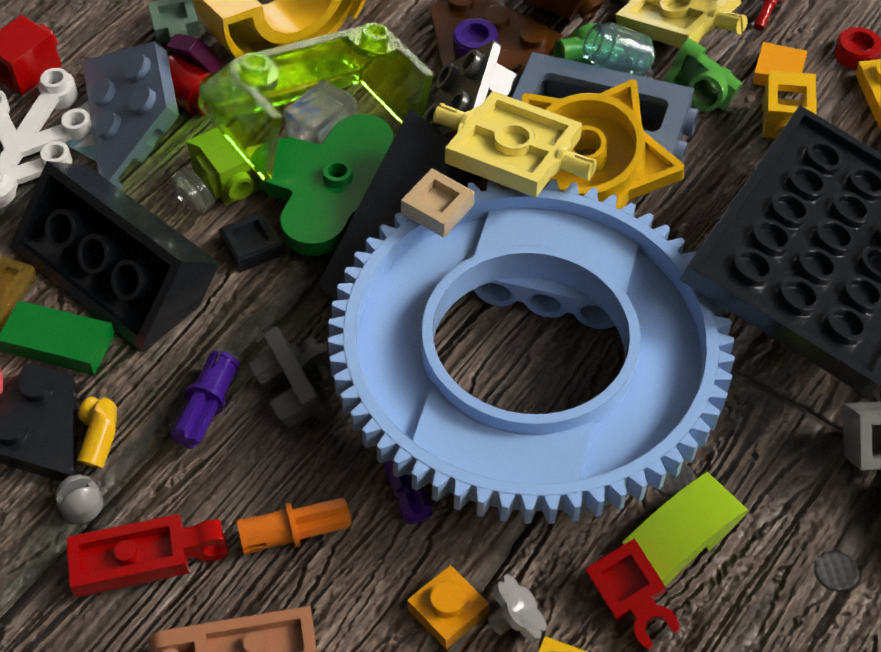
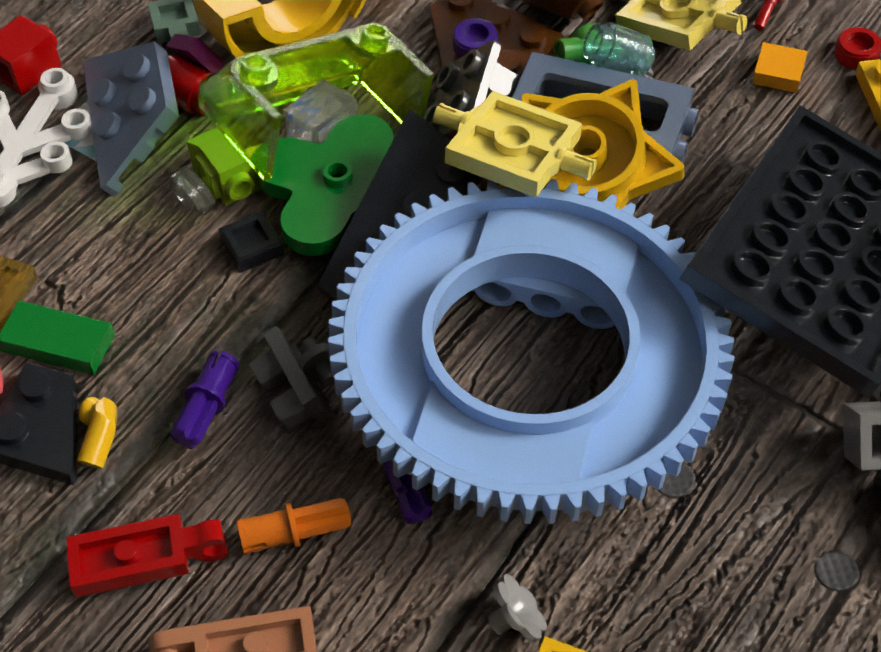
black slope [9,161,220,350] -> none
light grey hinge [56,474,103,524] -> none
tan plate [401,168,475,238] -> none
light orange plate [407,565,490,650] -> none
red plate [585,538,680,651] -> none
lime slope [622,472,749,586] -> none
bright green plate [663,38,743,112] -> none
yellow brick [762,70,817,139] -> none

